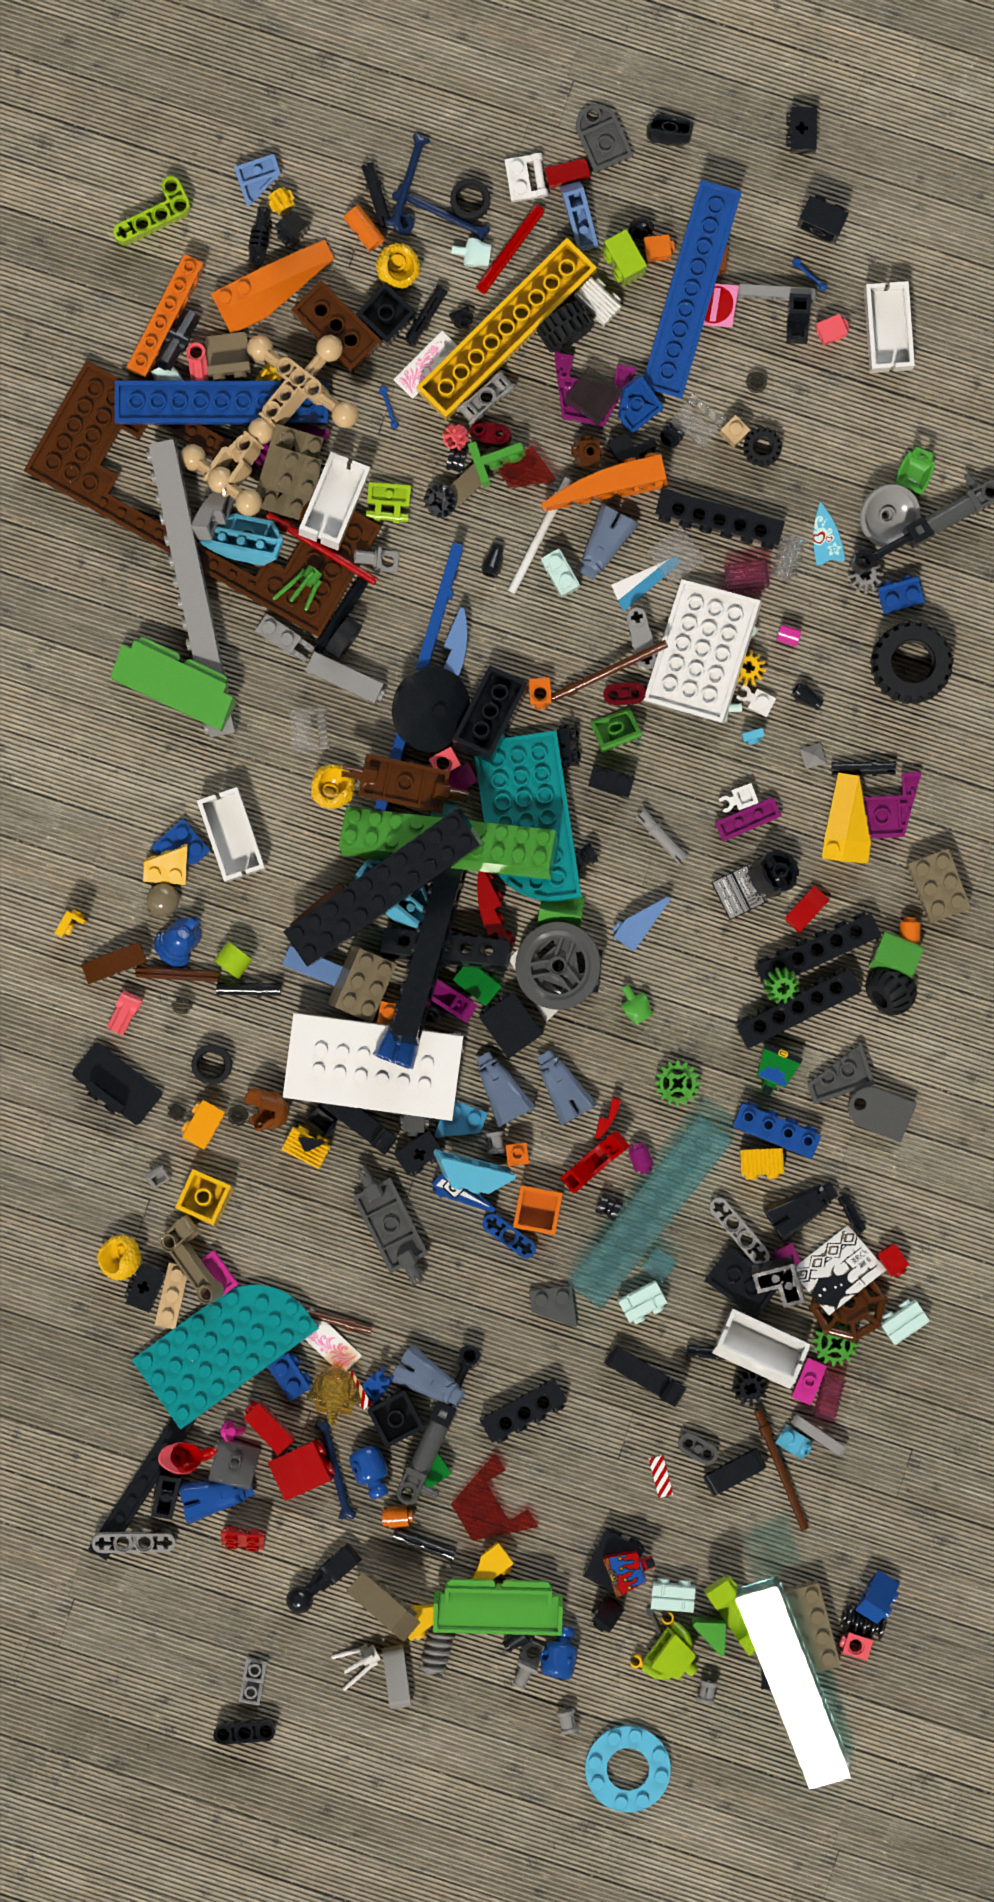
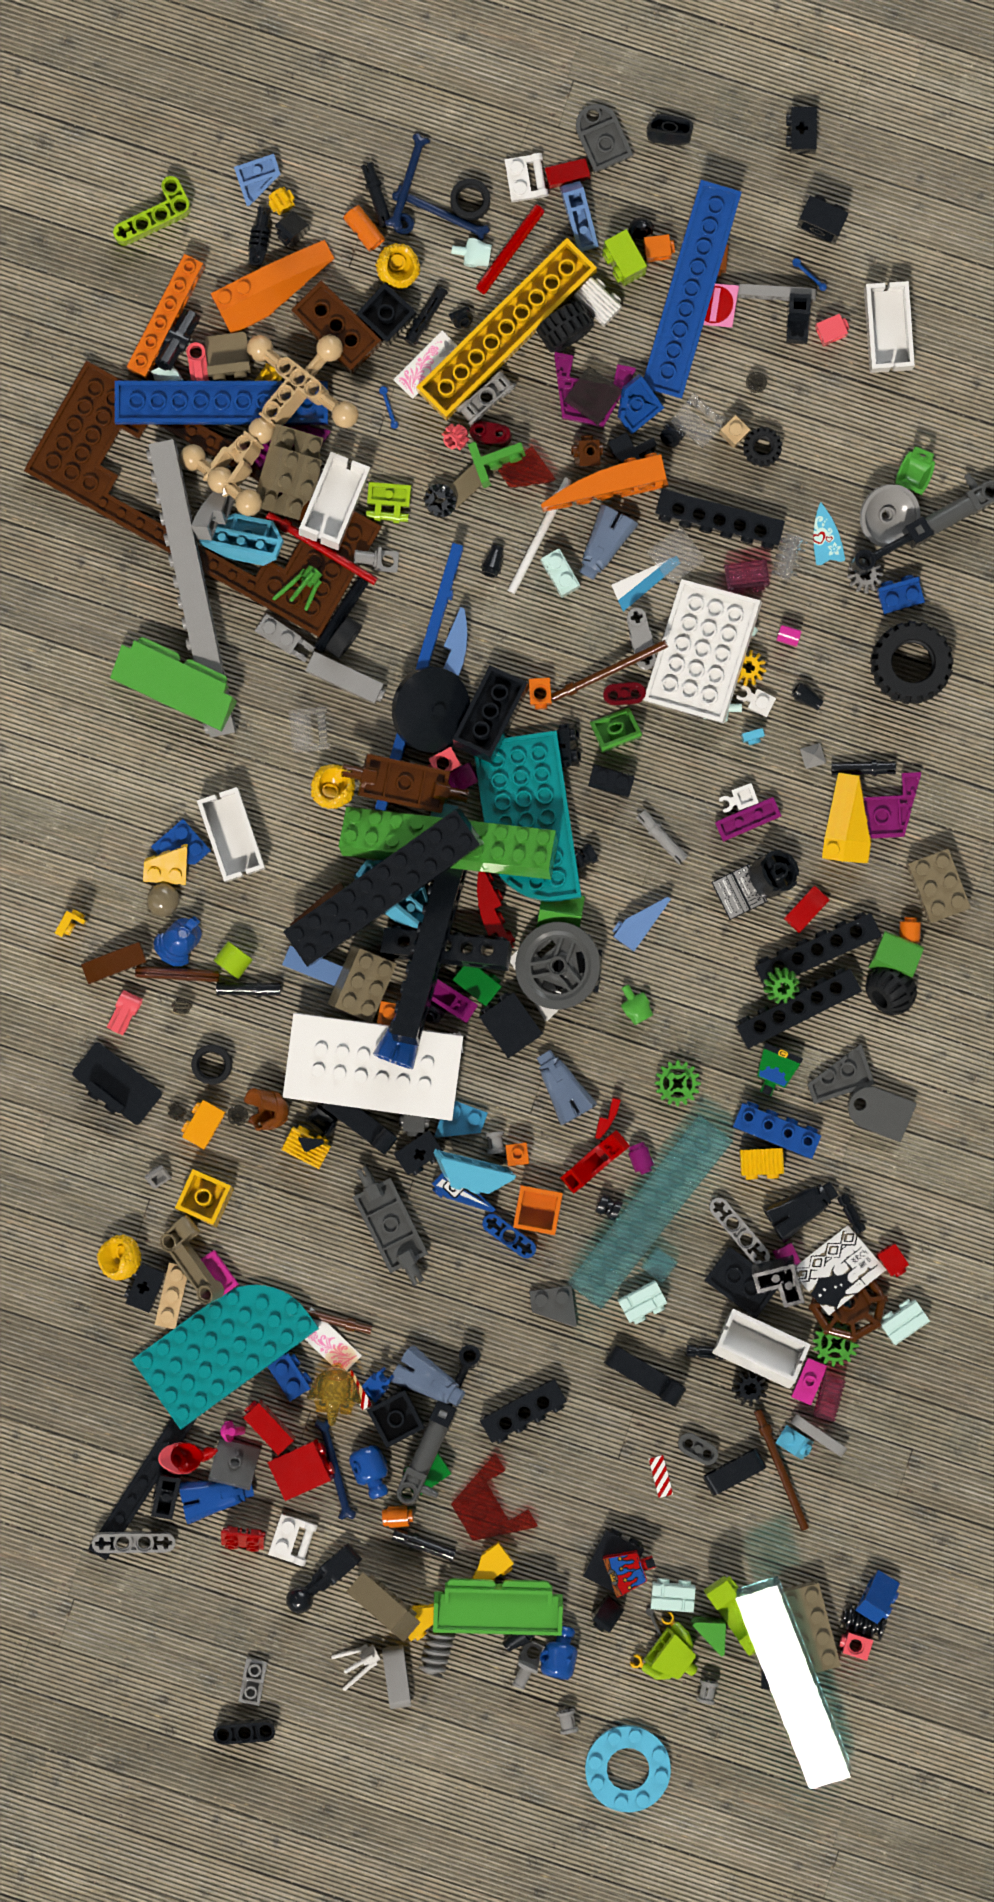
black wheel [446,449,467,473] -> none
sand blue piece [476,1051,536,1128] -> none
none -> white plate [268,1513,318,1566]

